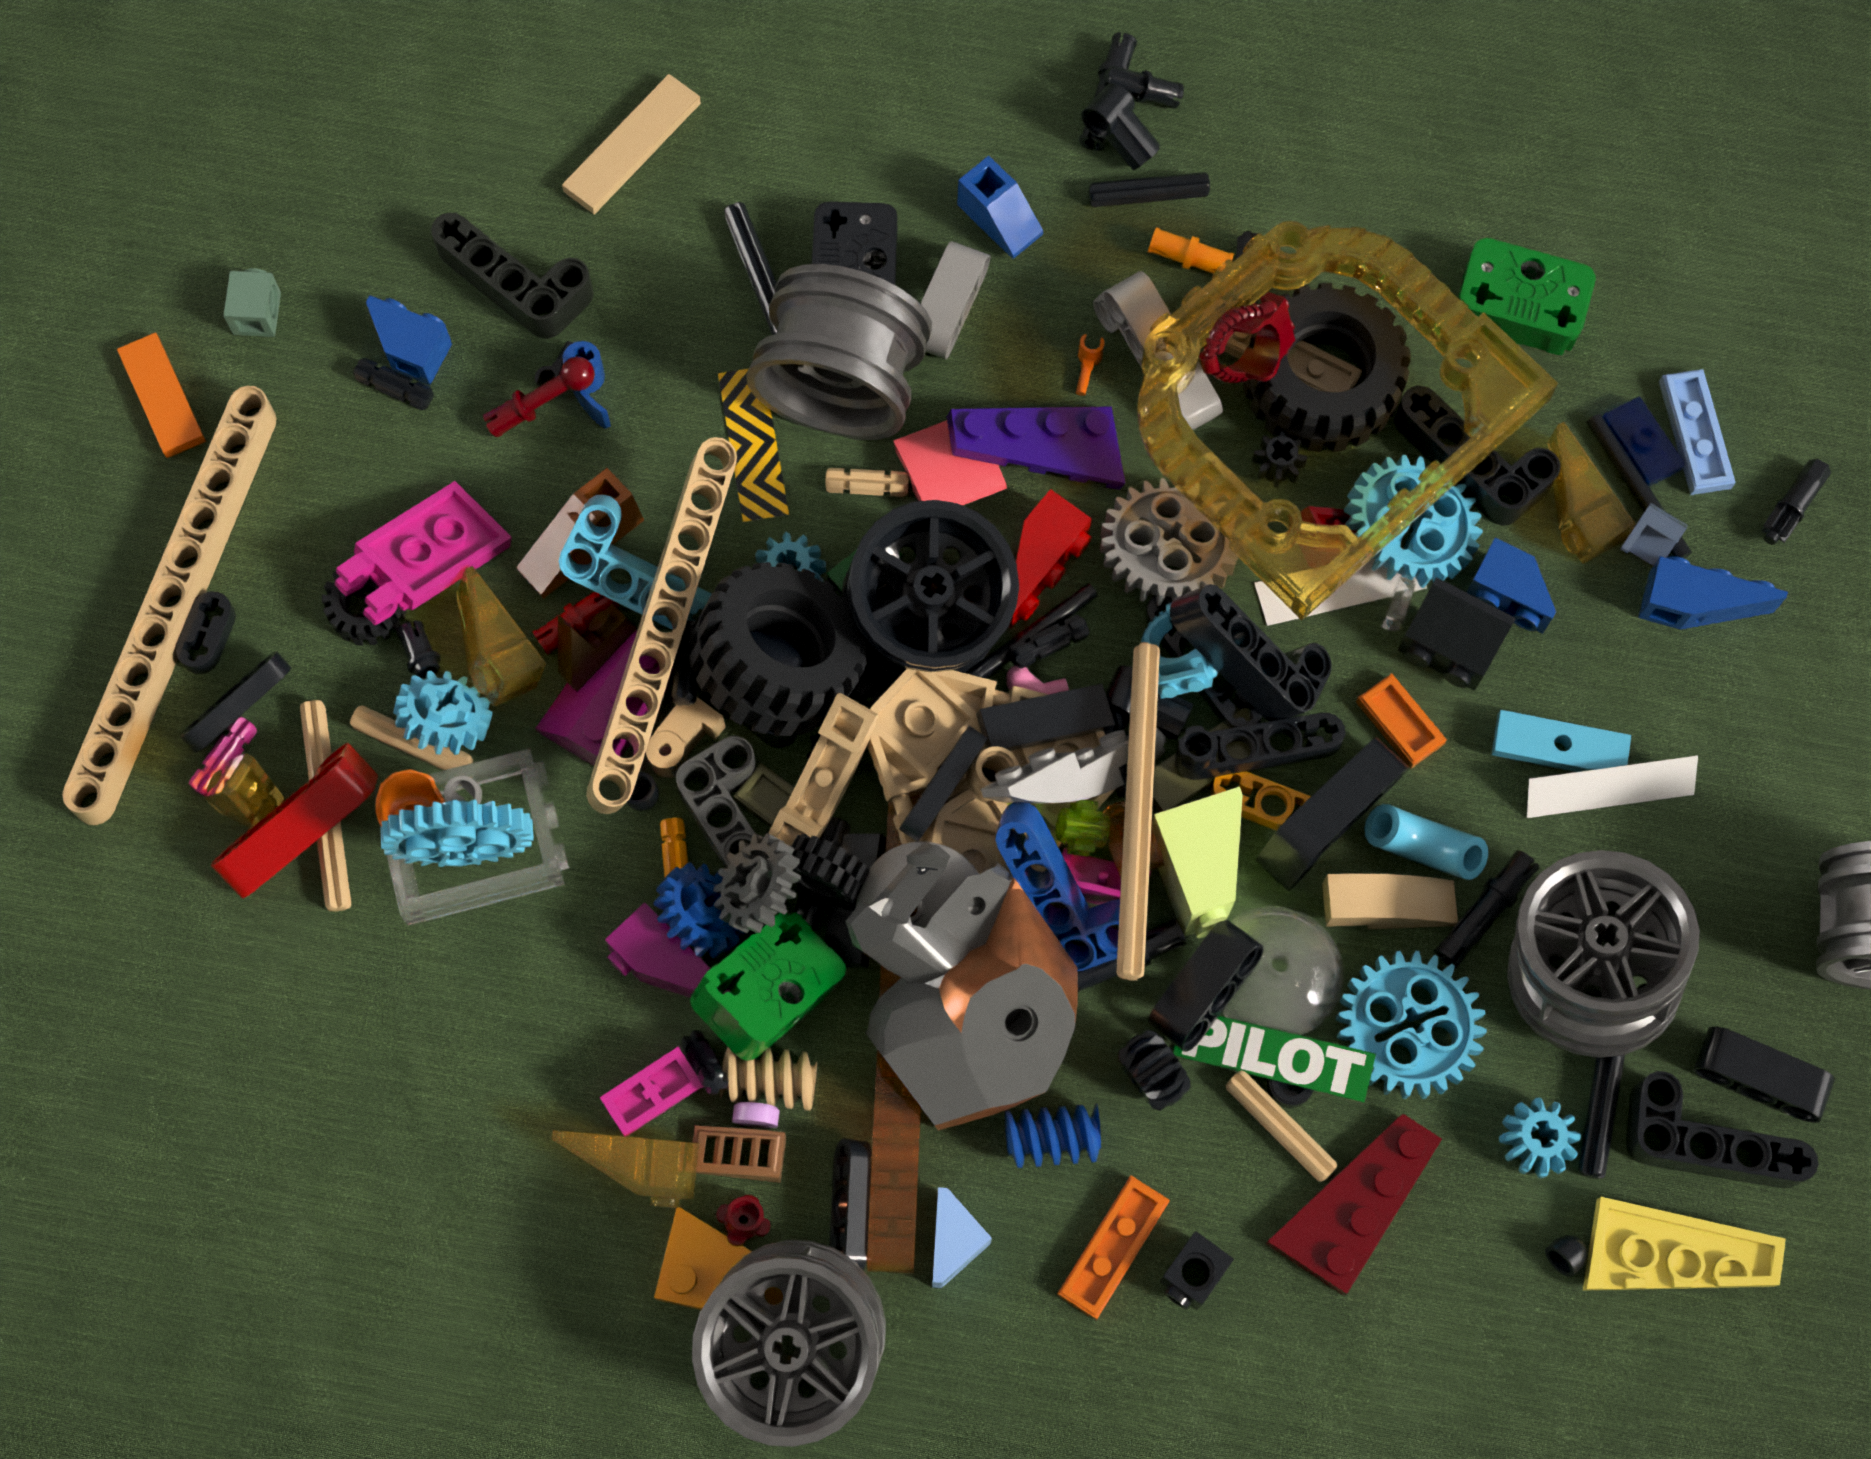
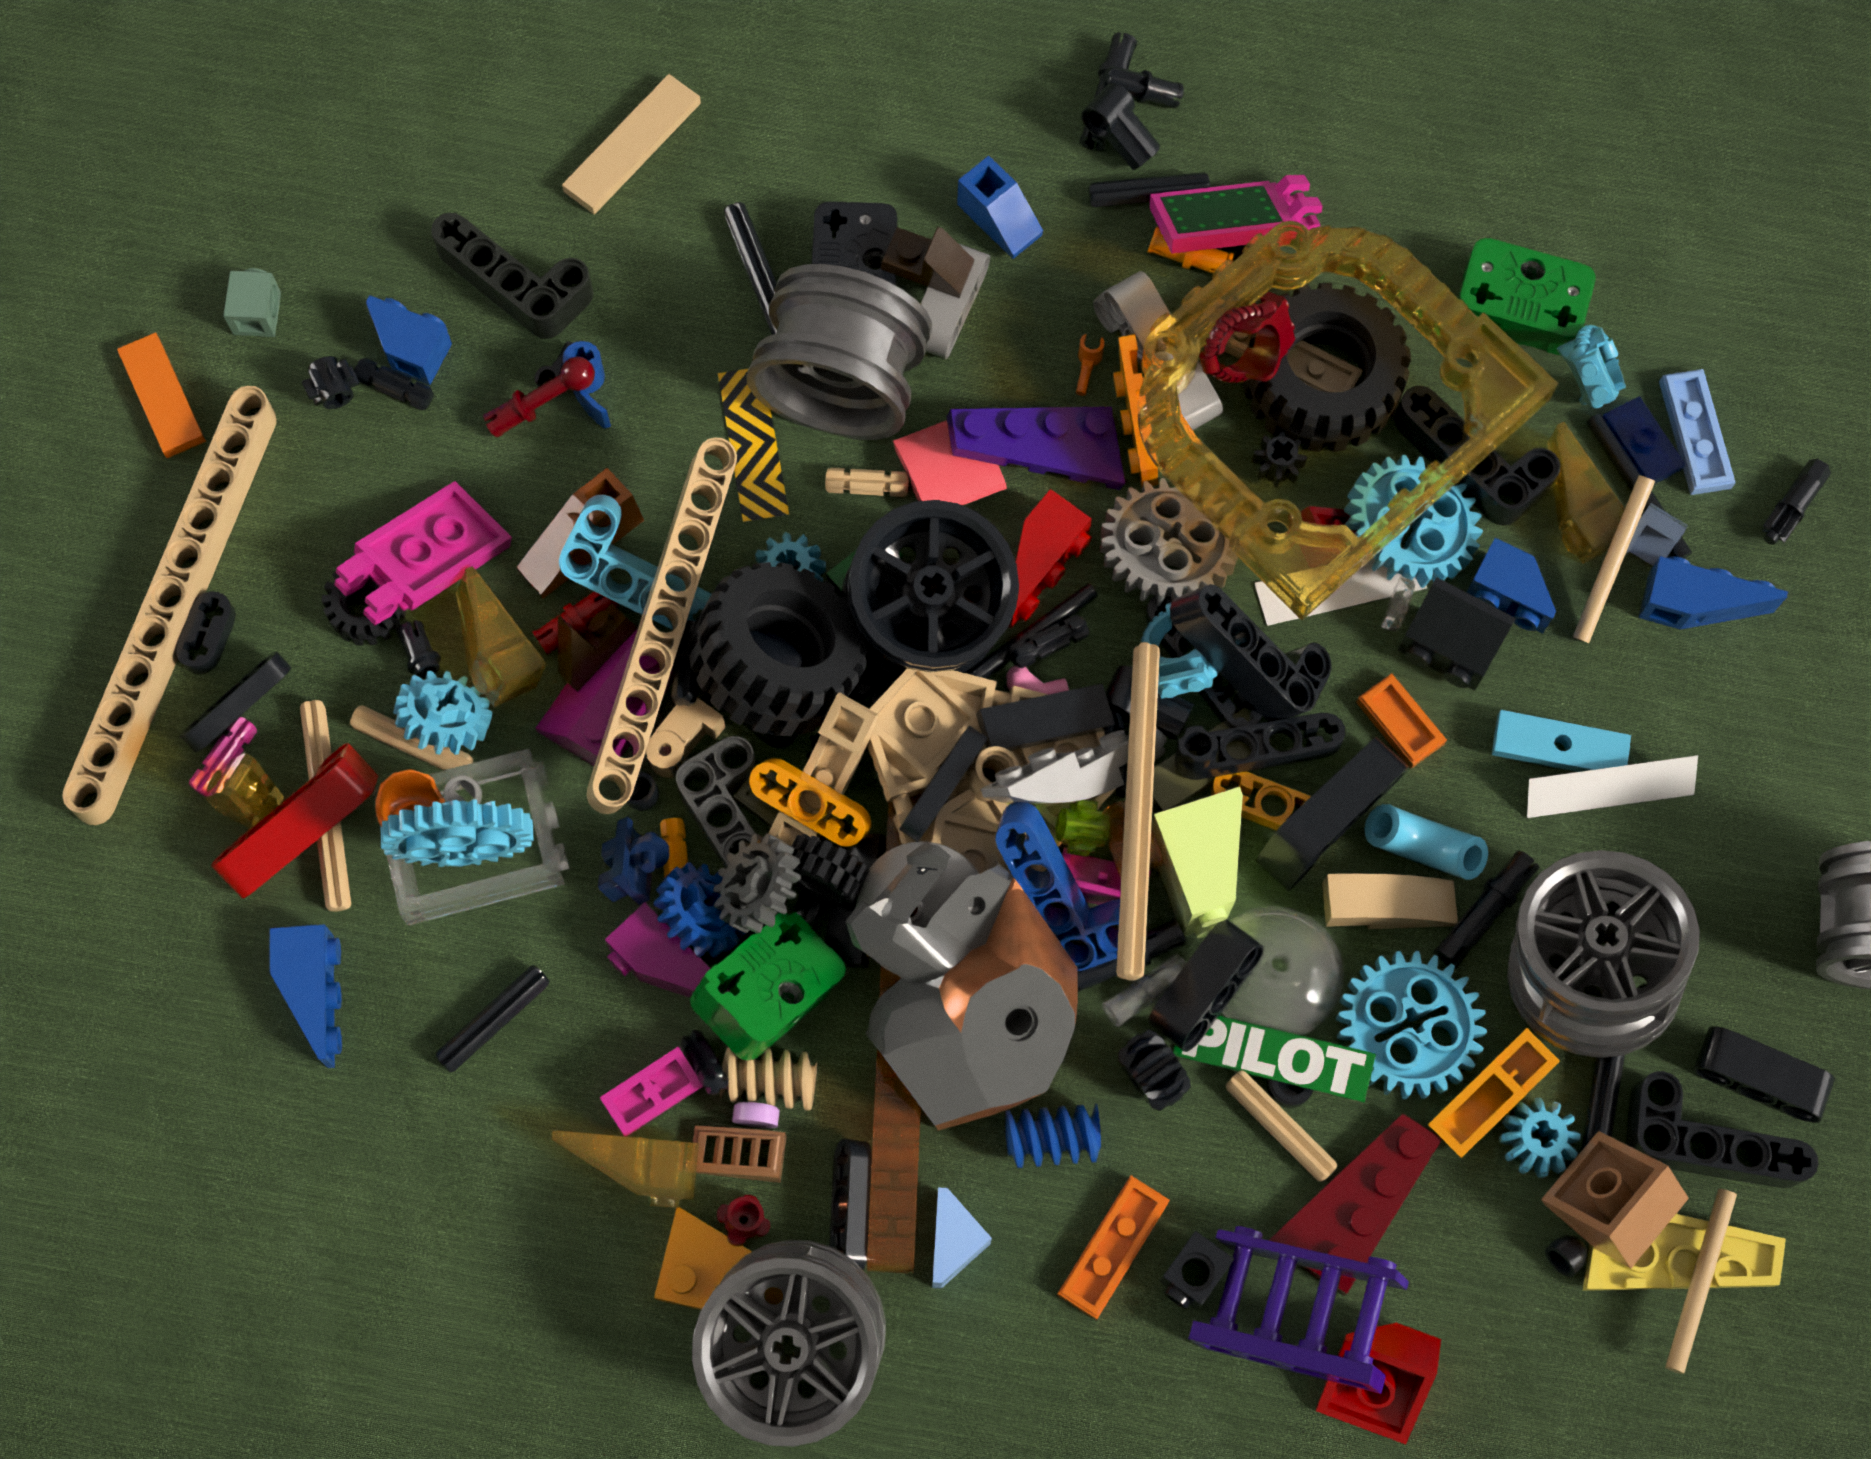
none -> blue slope [270,924,342,1068]
none -> black gear [302,356,359,409]
none -> black axle [435,965,549,1072]
none -> dark blue hips [598,816,669,905]
none -> light orange beam [749,758,871,847]
none -> dark brown slope [881,227,975,298]
none -> clear pin [1102,954,1186,1027]
none -> light orange wing [1113,334,1158,487]
none -> tile [1149,175,1322,254]
none -> dark purple fence [1189,1226,1409,1394]
none -> red slope [1315,1322,1441,1445]
none -> light orange slope [1428,1028,1560,1158]
none -> medium nougat slope [1541,1131,1689,1268]
none -> medium azure piece [1557,325,1626,409]
none -> tan bar [1573,475,1655,643]
none -> tan bar [1665,1189,1737,1374]

